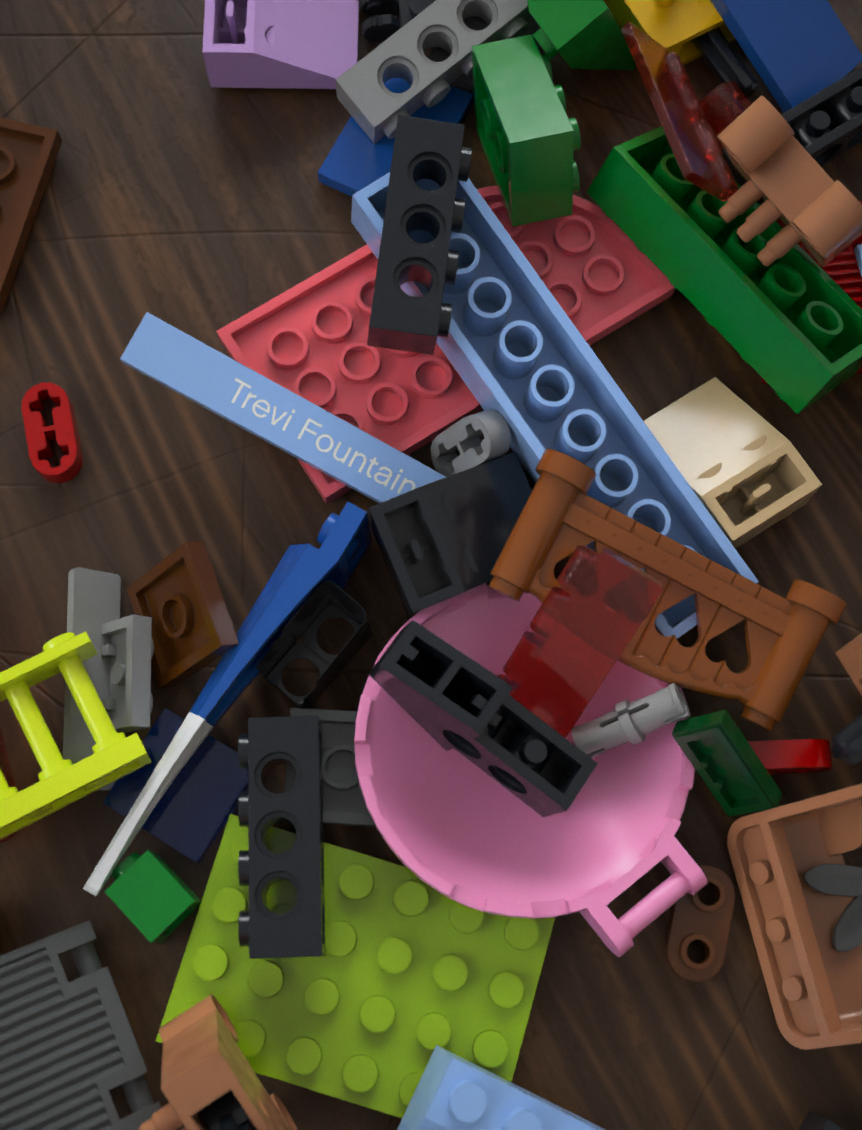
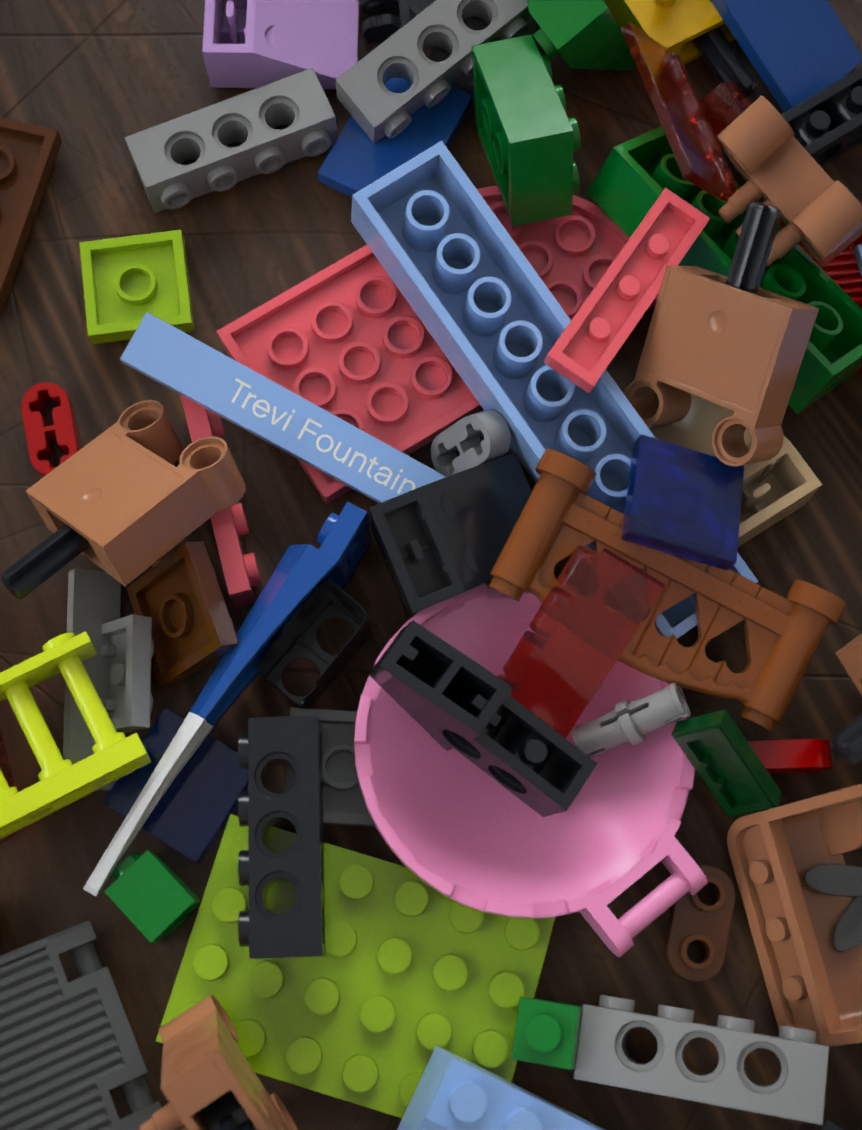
black brick [367,115,472,355] -> none
none -> nougat piece [1,400,246,599]
none -> lime plate [79,230,195,344]
none -> light grey brick [124,68,338,213]
none -> coral plate [180,395,262,608]
none -> green brick [511,997,583,1070]
none -> coral plate [543,188,710,393]
none -> light grey brick [574,995,829,1125]
none -> clear blue tile [622,434,744,571]
none -> nougat piece [624,202,819,467]

